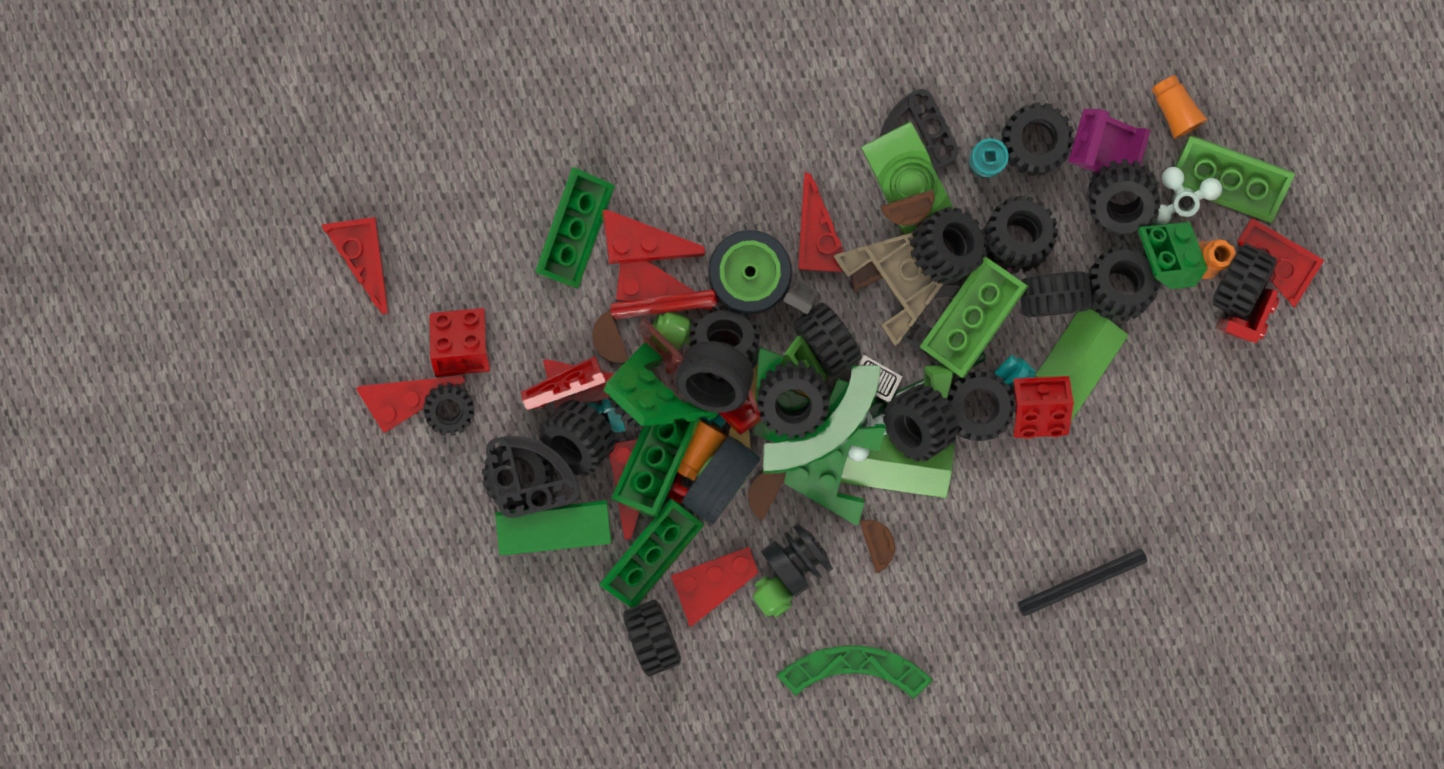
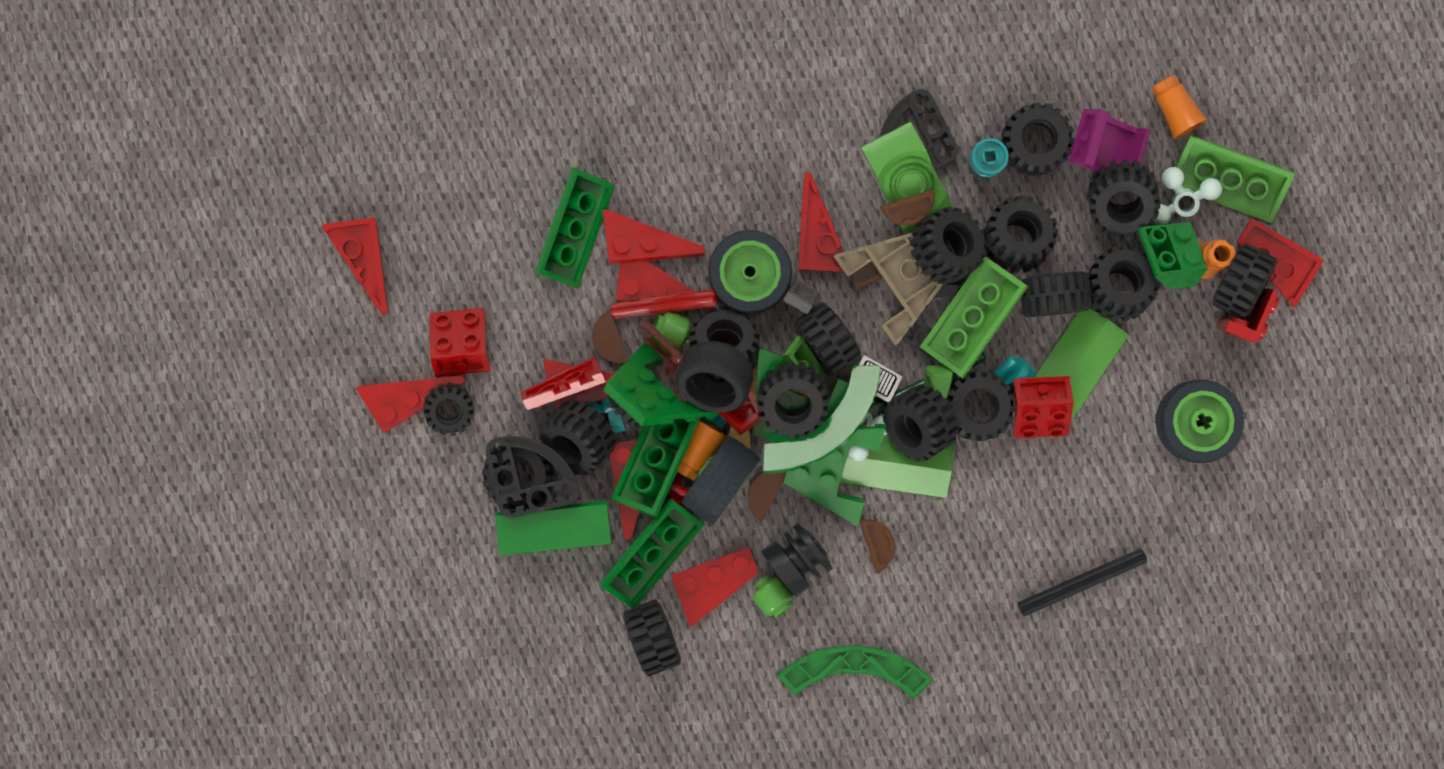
none -> wheel [1156,380,1244,463]

